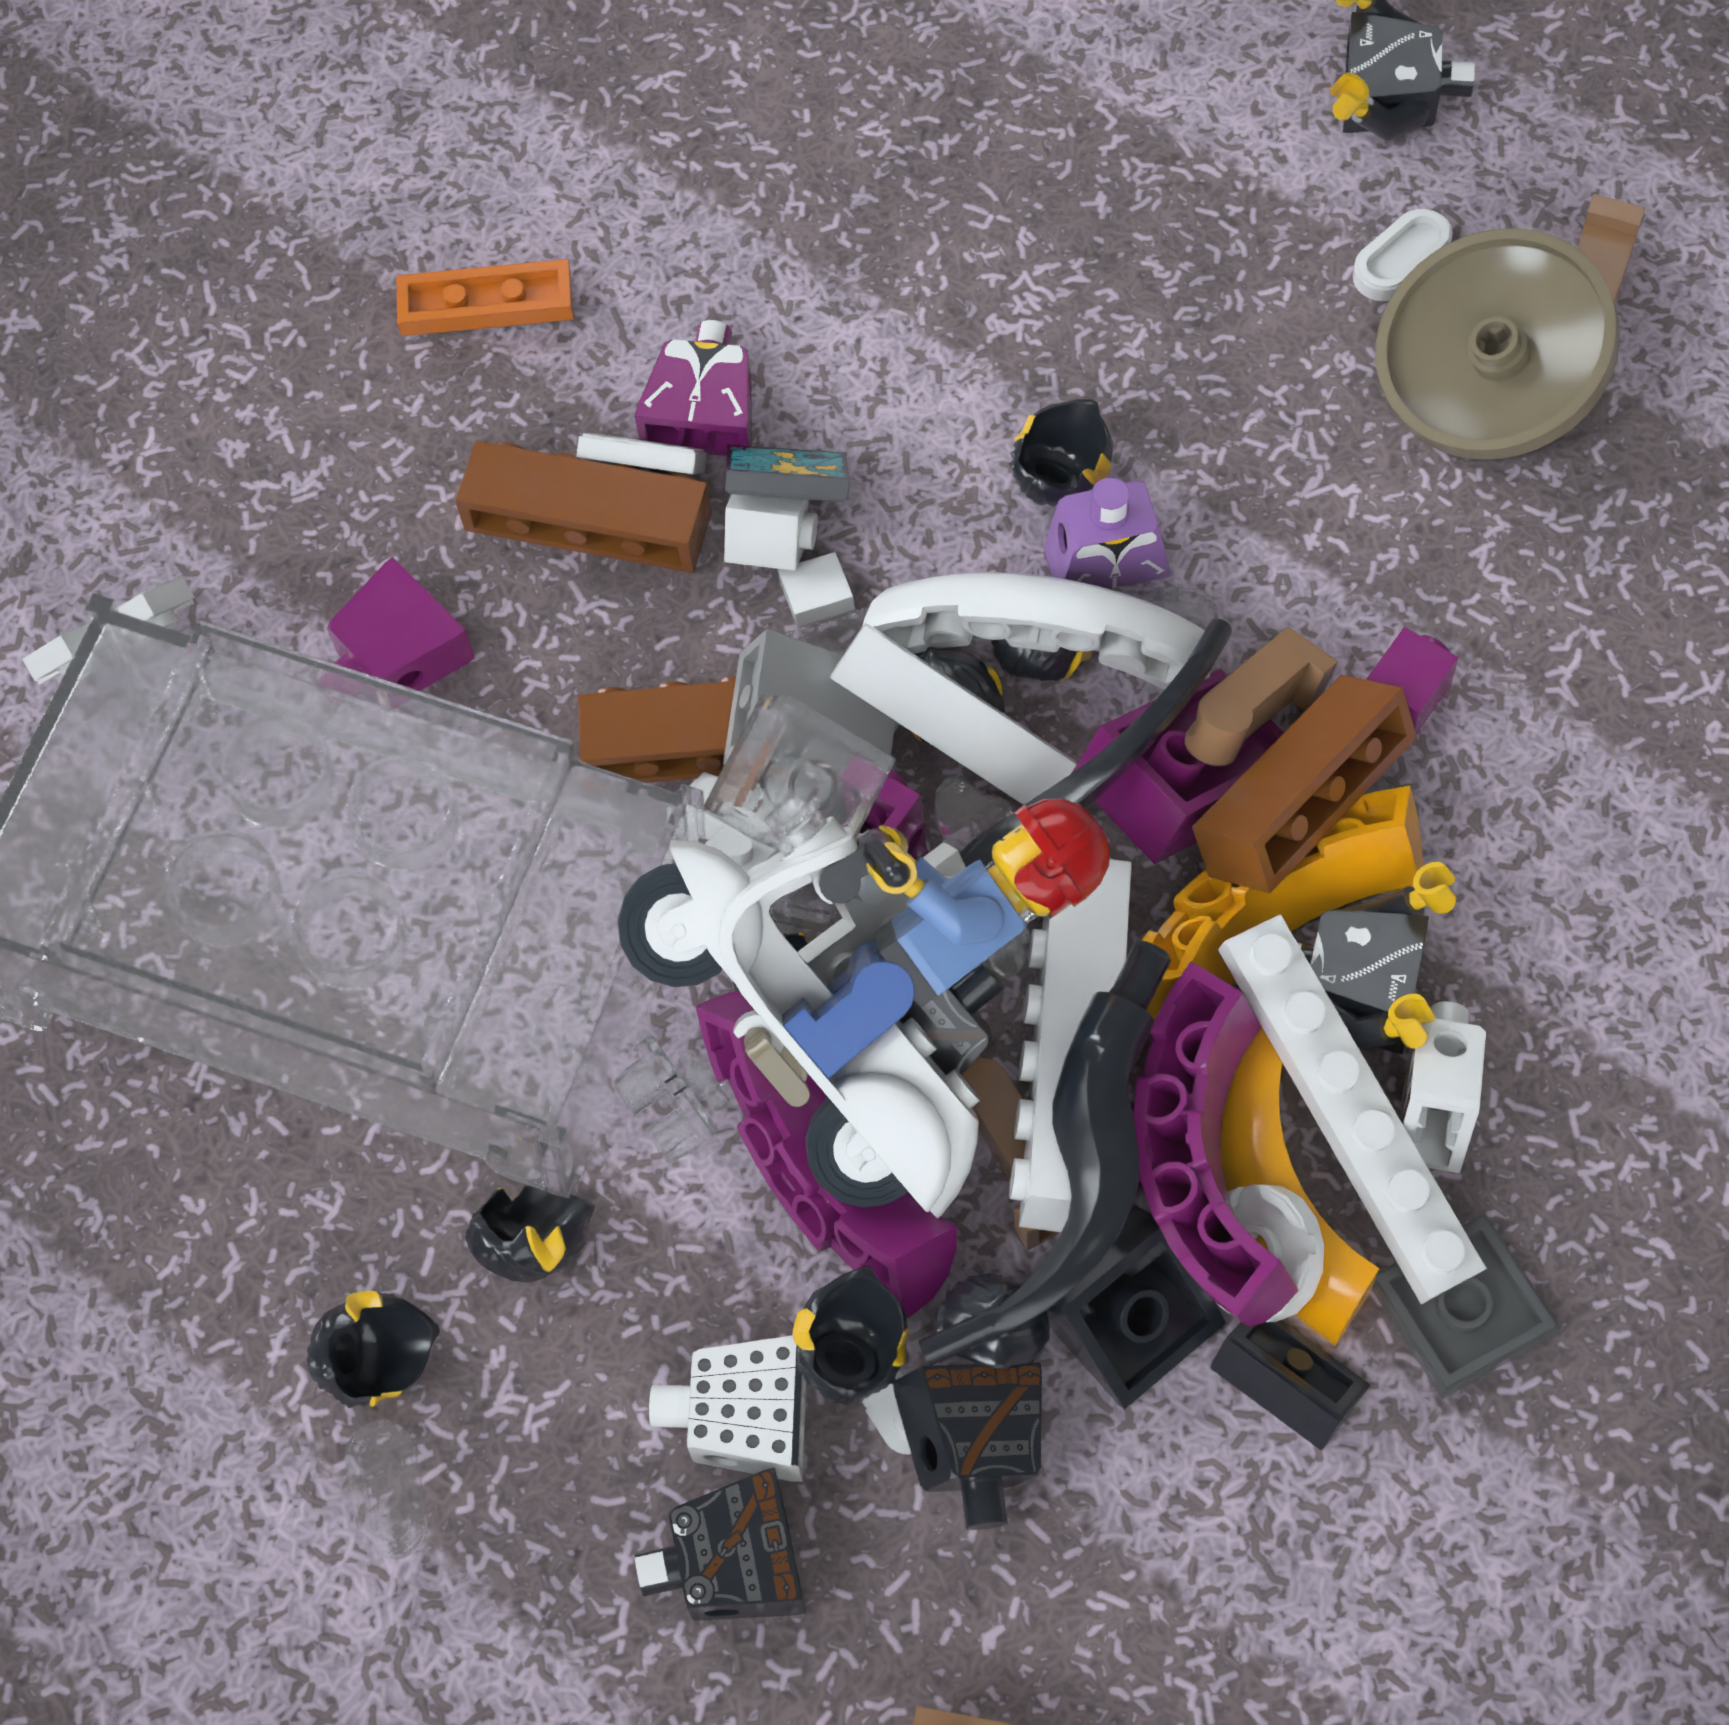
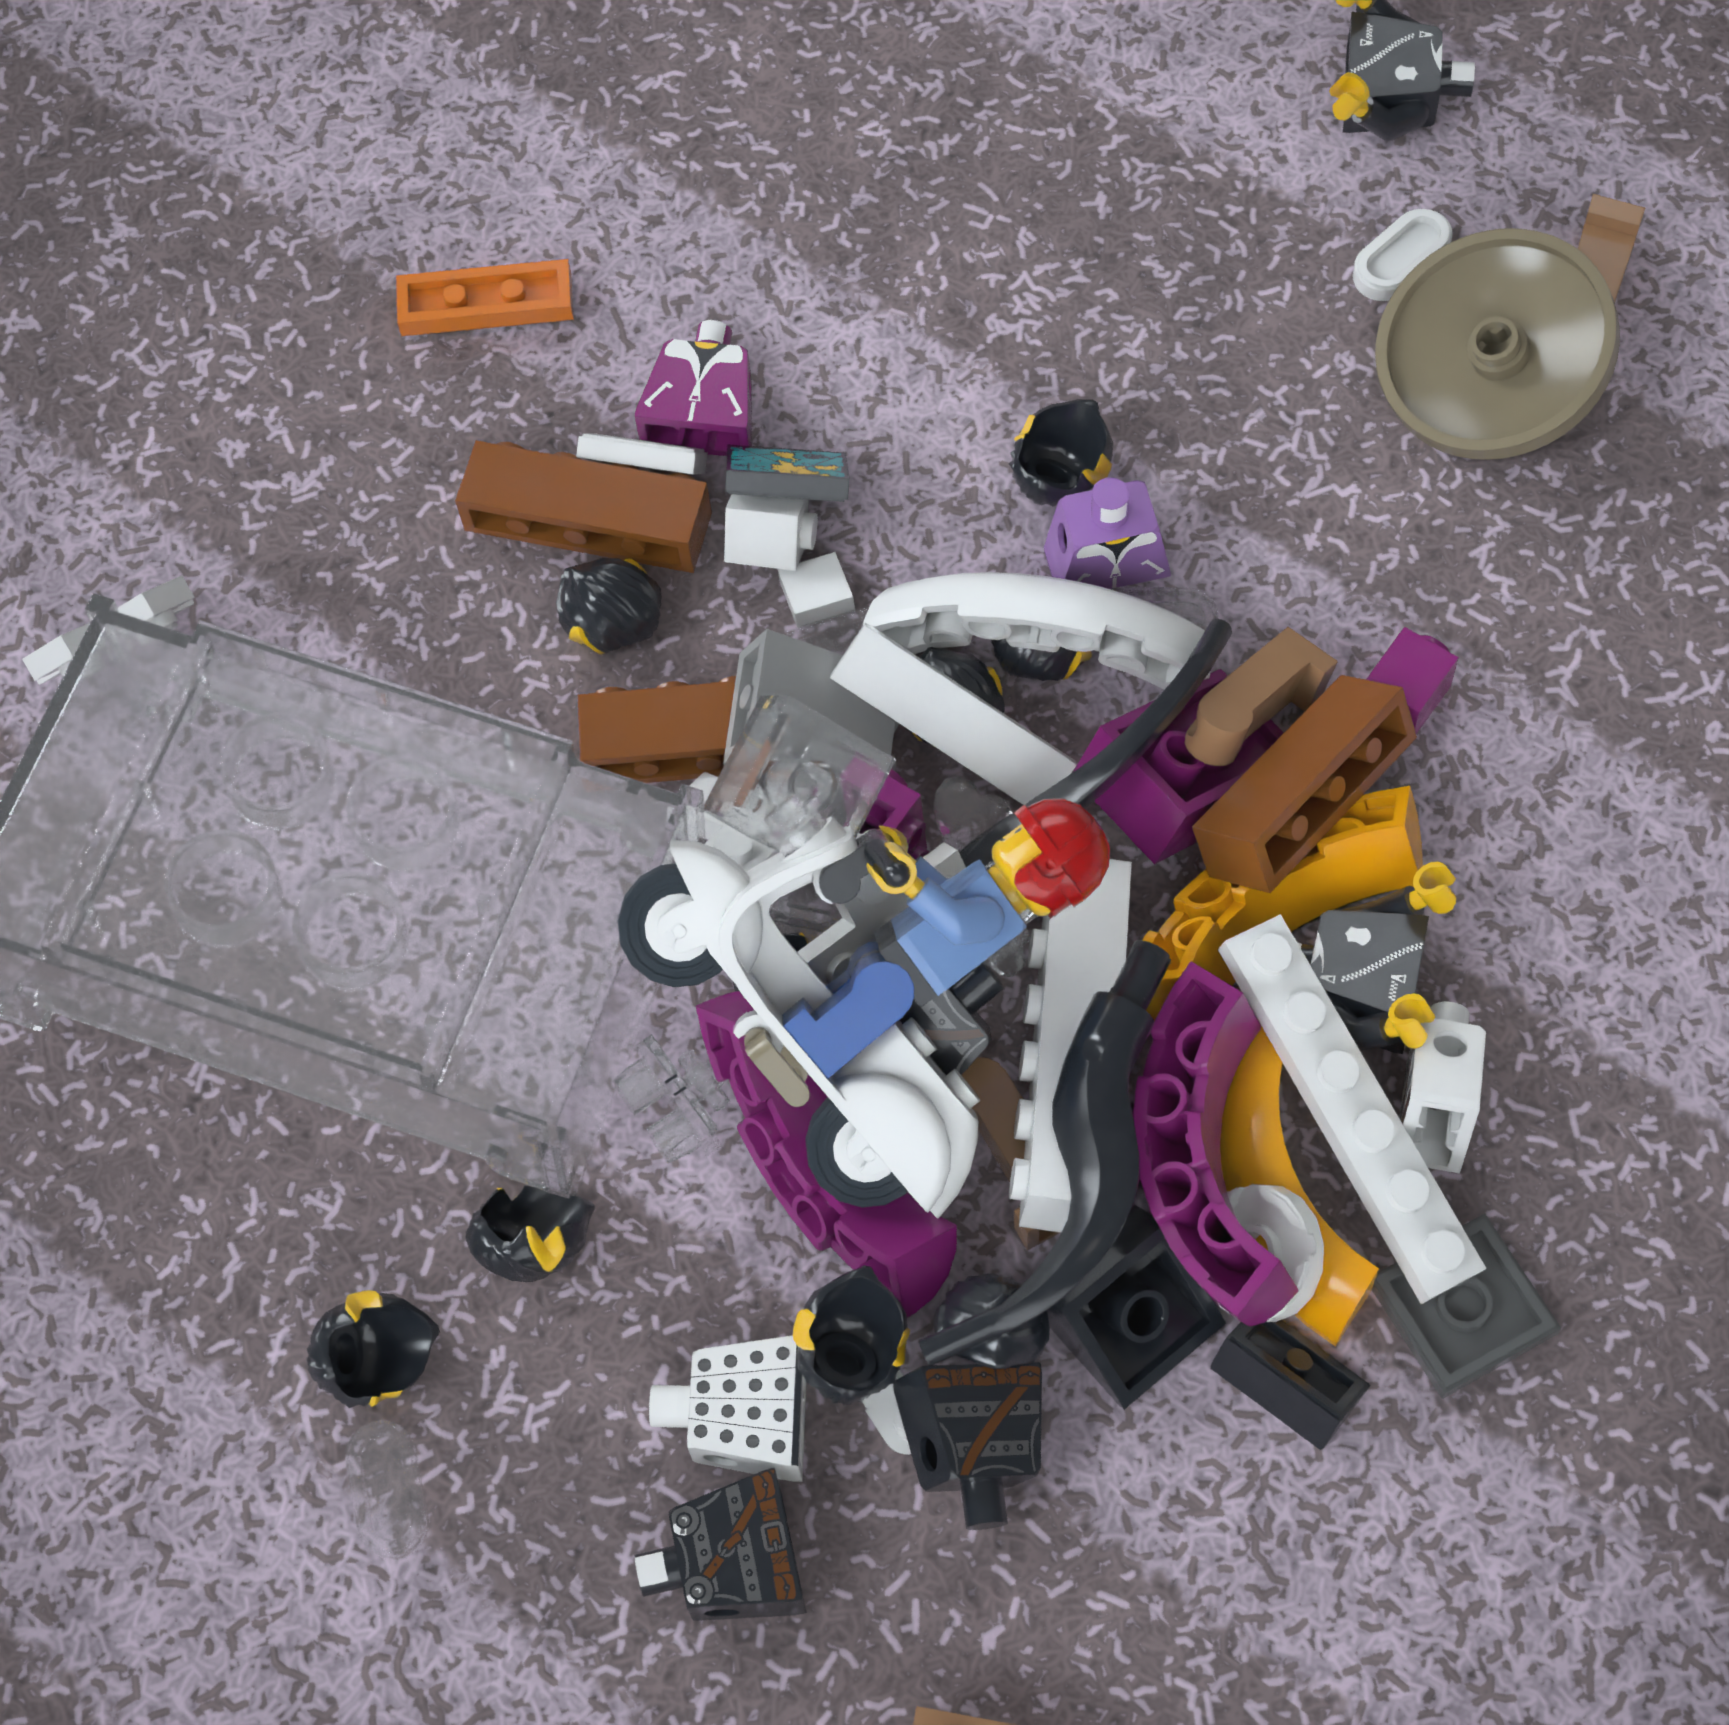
magenta torso [318,557,475,706] -> none
none -> black hair [556,557,662,655]

